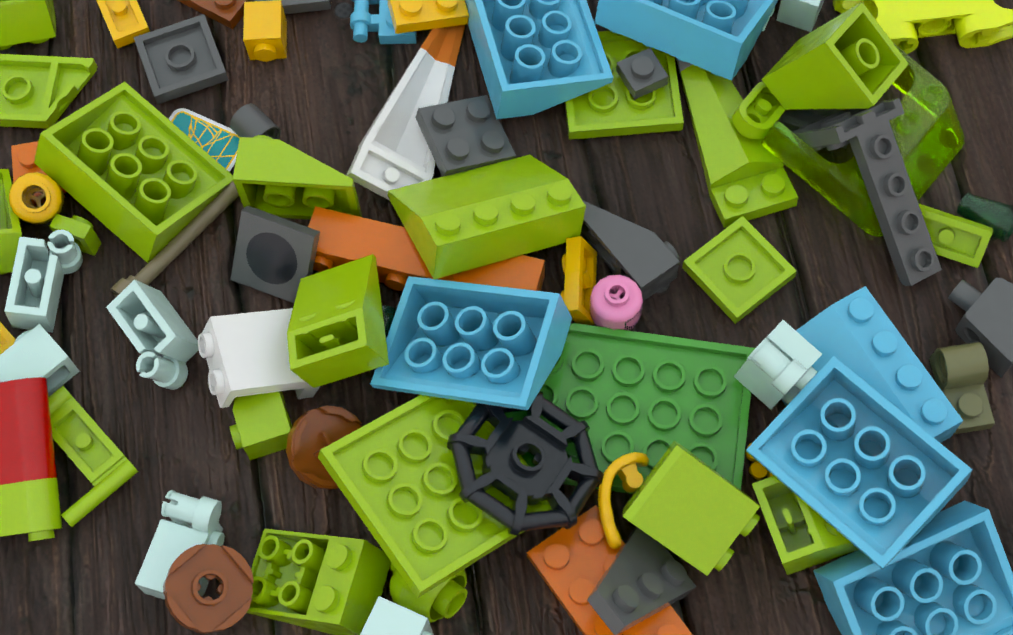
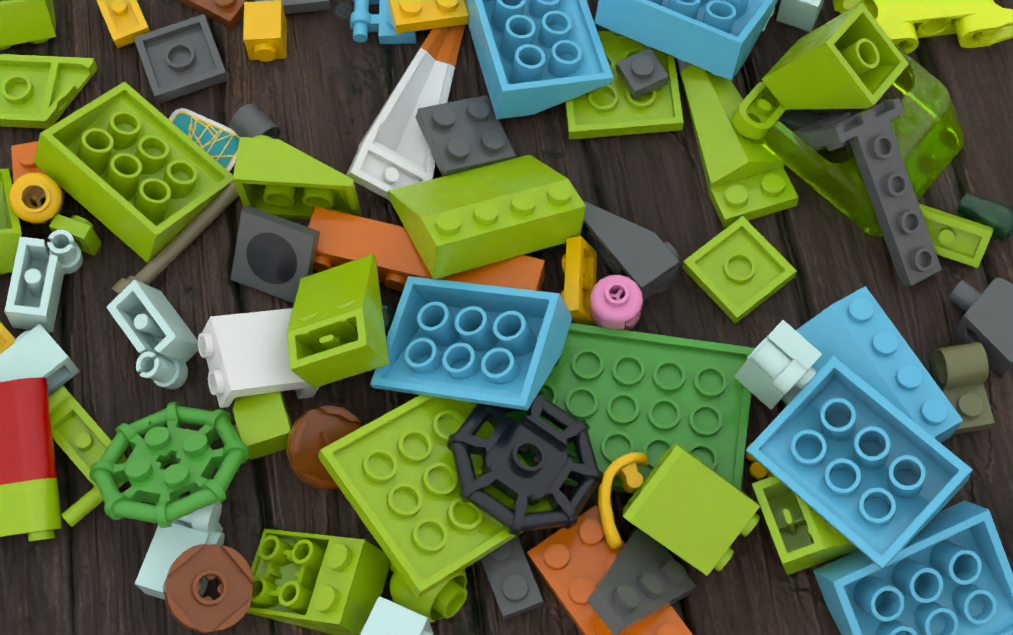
none -> bright green plate [89,402,249,528]
none -> dark grey plate [480,536,543,621]

